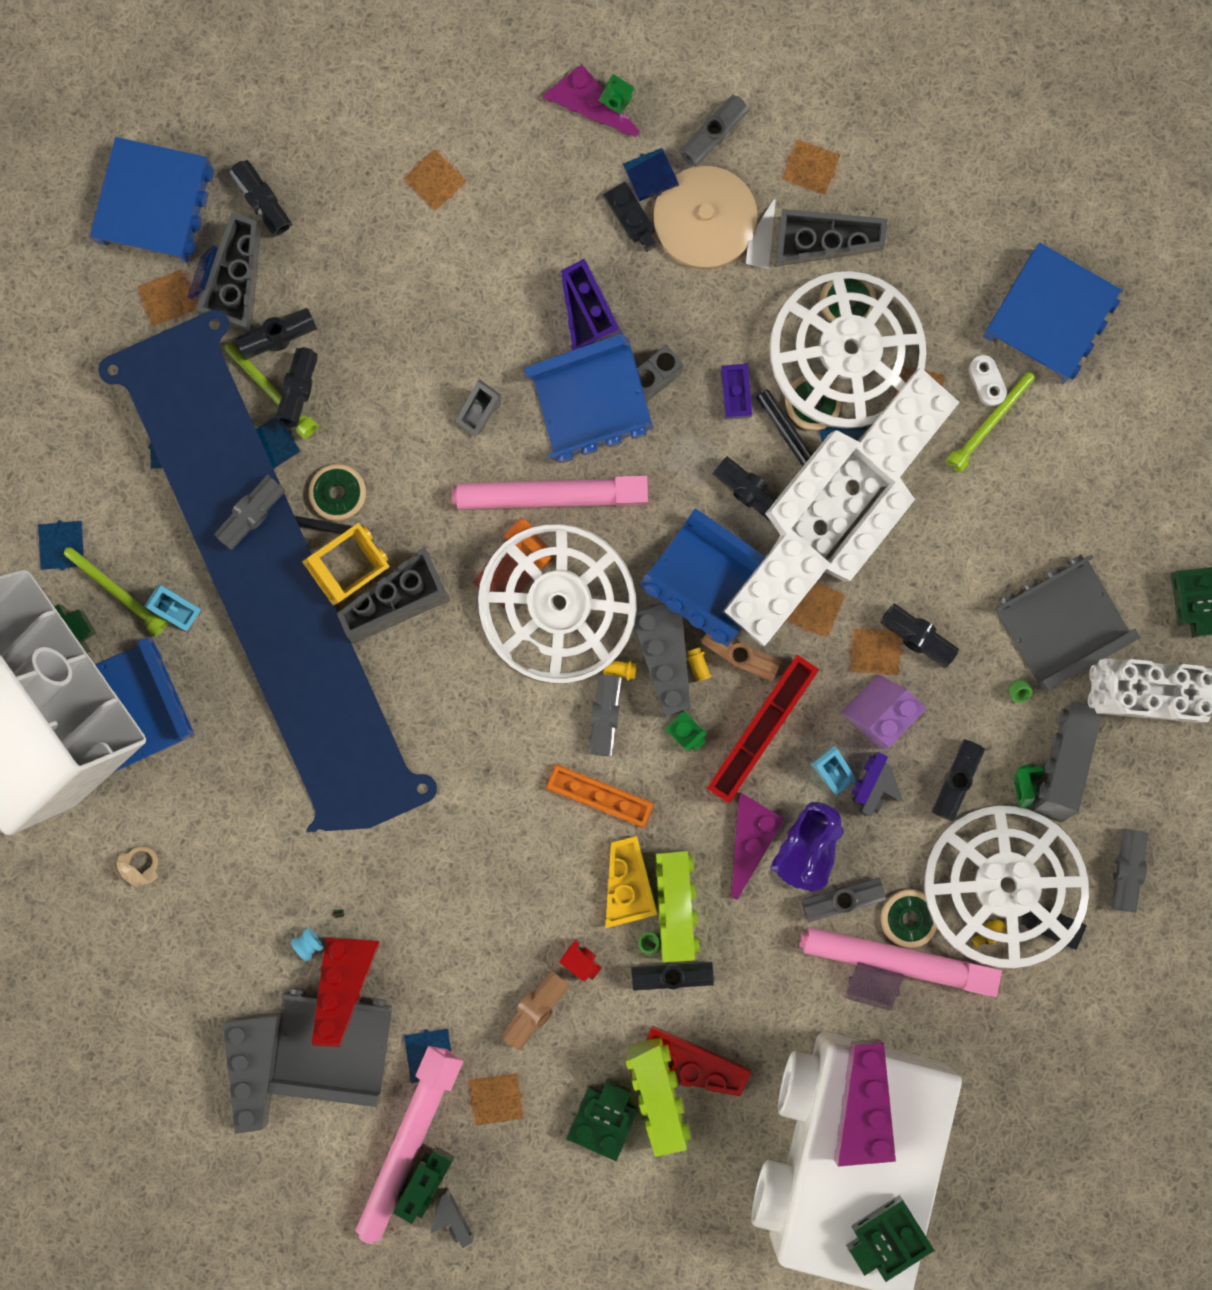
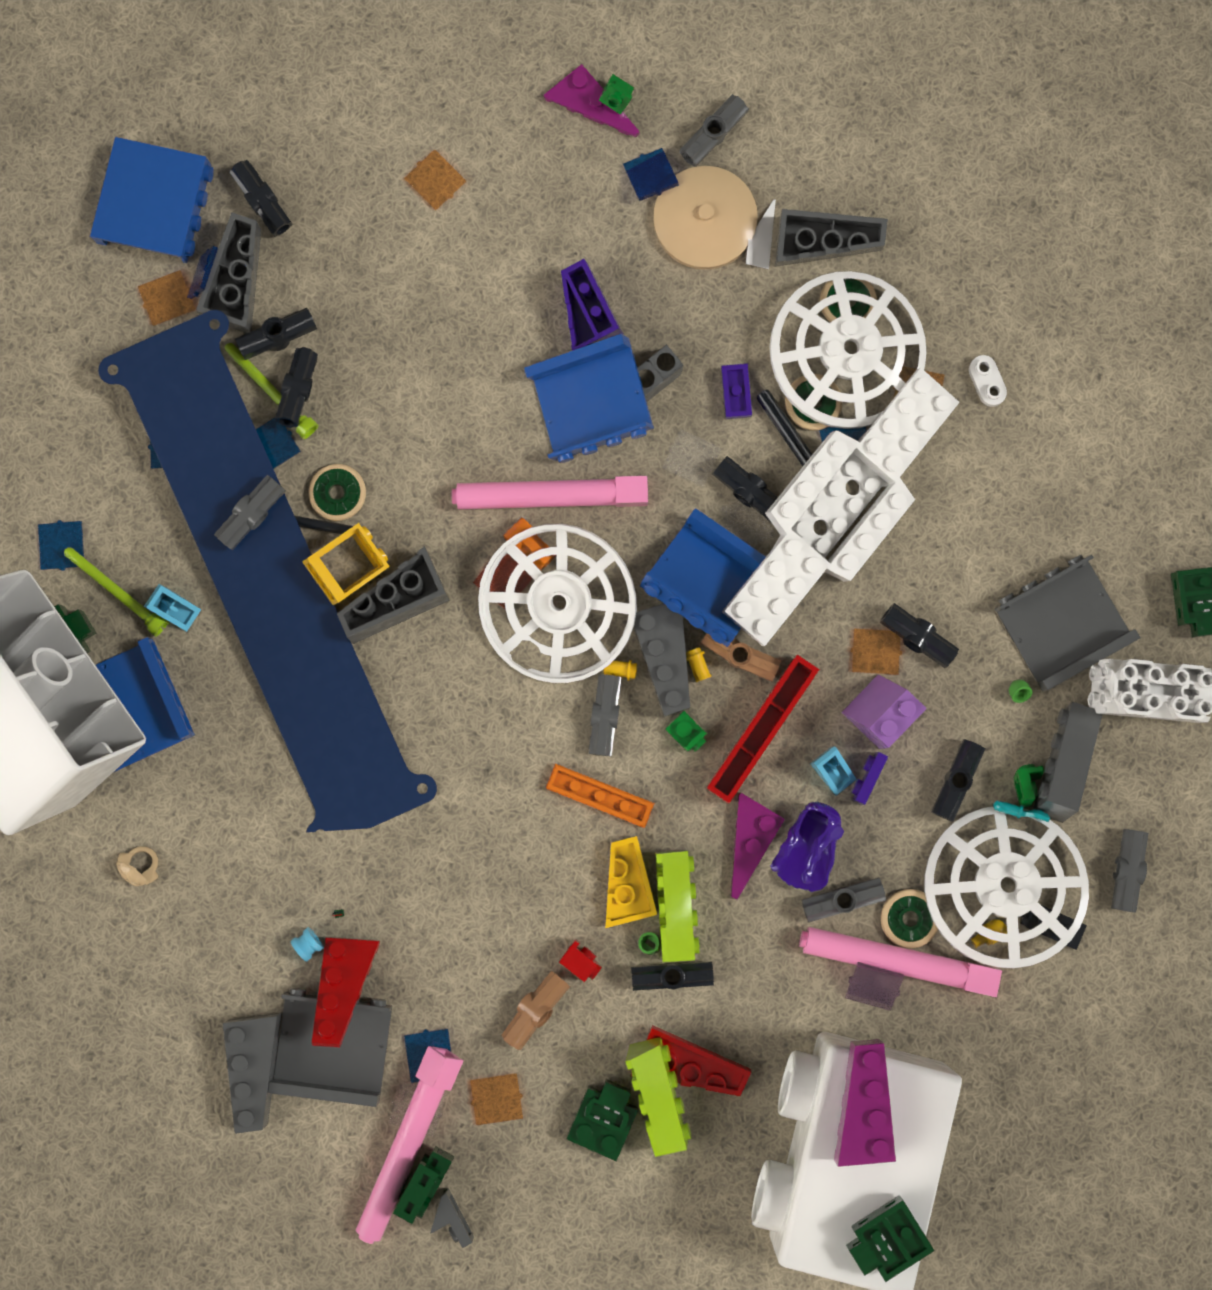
dark grey slope [455,380,501,436] -> none
black hinge [603,181,656,252] -> none
clear orange piece [783,140,840,195] -> none
clear orange piece [787,583,845,637] -> none
dark grey slope [859,763,903,816] -> none
lime piece [945,372,1035,473] -> none
blue panel [982,242,1122,384] -> none
none -> teal piece [993,800,1051,822]

